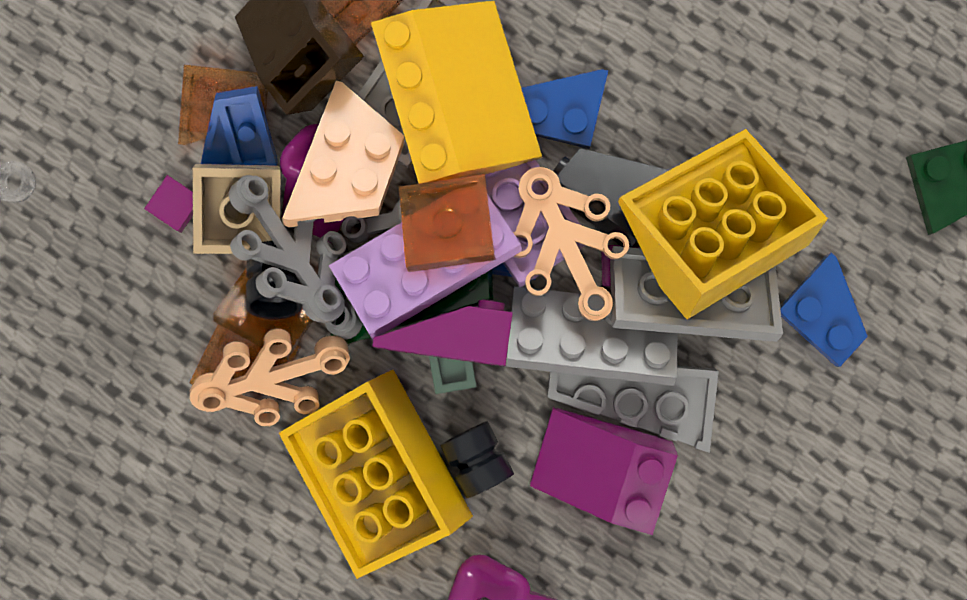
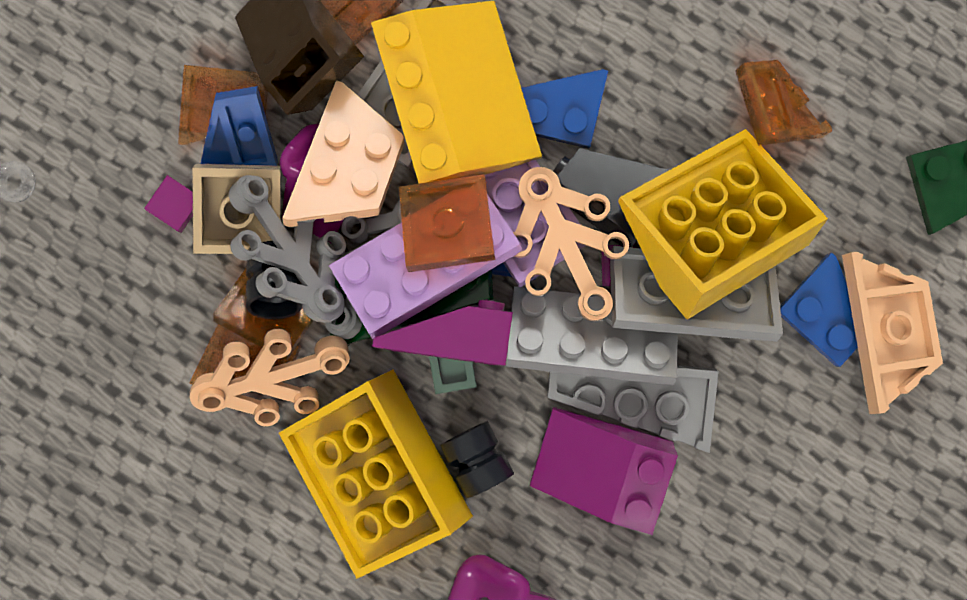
none -> clear orange wing [735,60,832,146]
none -> light nougat wing [842,252,943,414]

